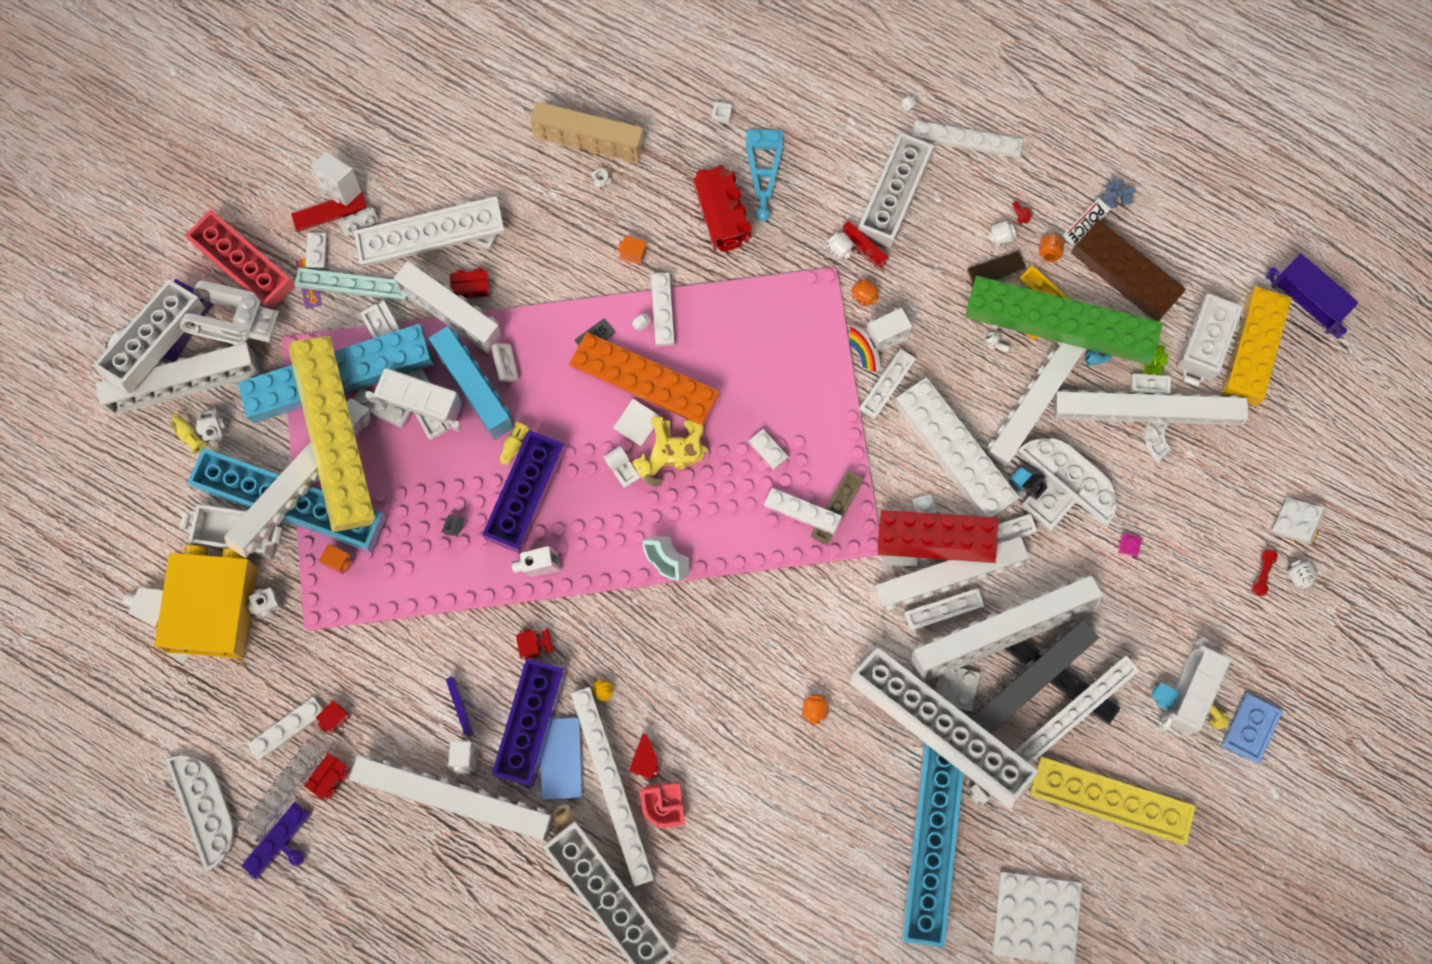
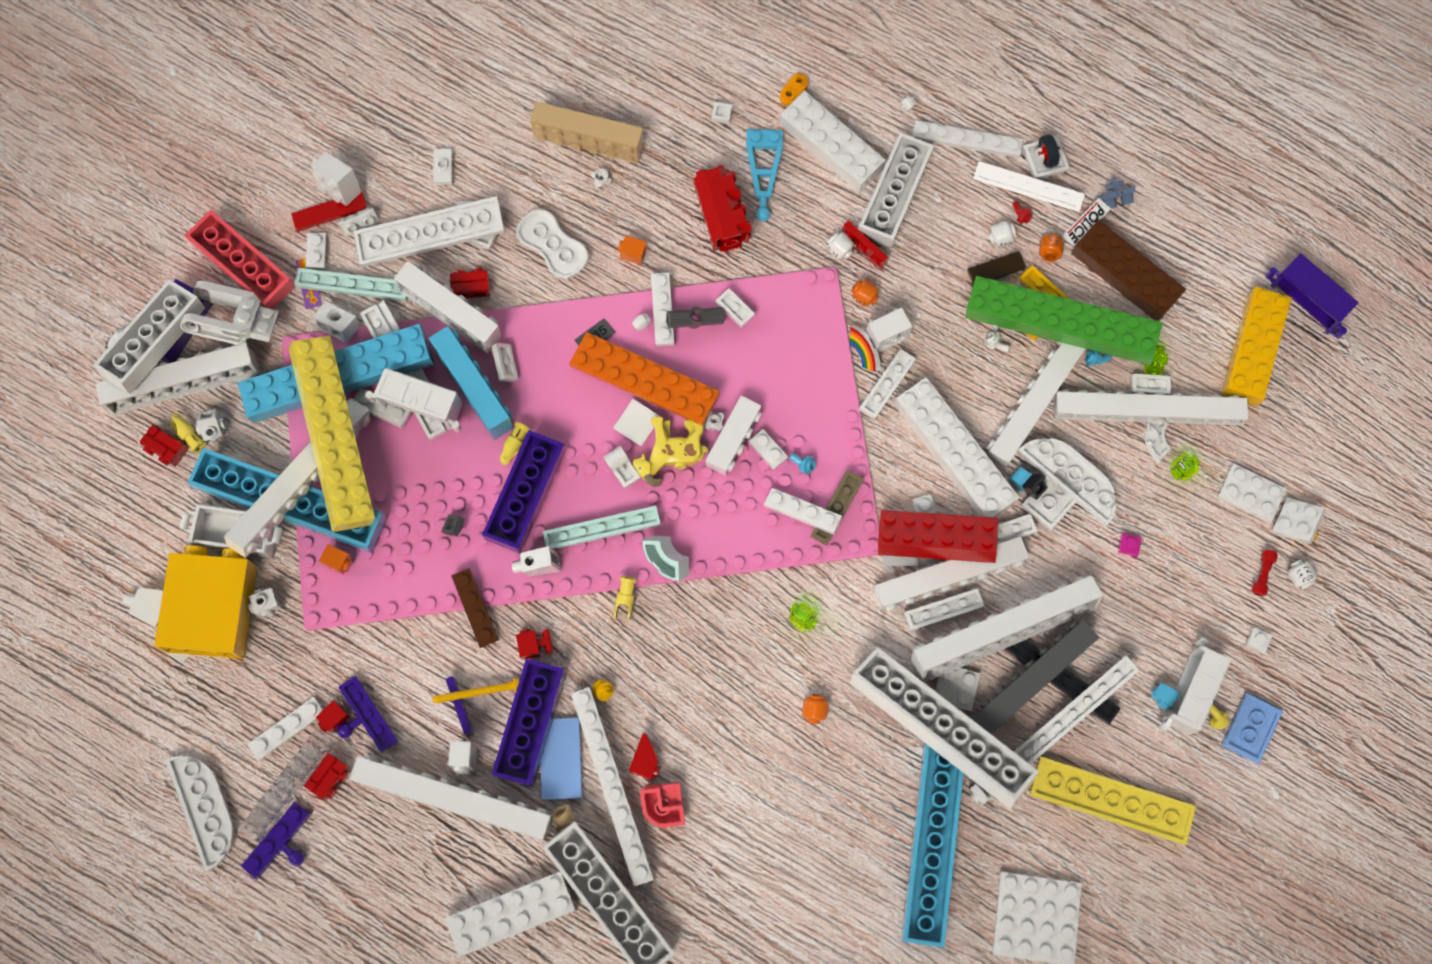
white container [1176,293,1244,387] -> none
none -> red brick [140,425,188,467]
none -> white brick [312,301,360,343]
none -> dark purple plate [337,676,399,753]
none -> yellow bar [432,678,519,703]
none -> white plate [433,148,453,185]
none -> white brick [445,872,576,958]
none -> reddish brown plate [451,568,499,648]
none -> white plate [516,209,589,278]
none -> light aqua plate [543,506,661,550]
none -> light yellow piece [614,576,637,622]
none -> dark grey piece [666,306,725,329]
none -> white plate [704,412,724,431]
none -> white brick [705,396,763,476]
none -> white plate [715,288,755,328]
none -> white brick [779,91,886,193]
none -> light orange plate [780,73,808,106]
none -> medium azure plate [789,452,816,474]
none -> clear neon green head [789,602,818,631]
none -> white plate [973,161,1085,212]
none -> white plate [1022,134,1070,179]
none -> clear neon green head [1170,453,1200,482]
none -> white plate [1217,463,1286,524]
none -> white plate [1245,627,1272,654]

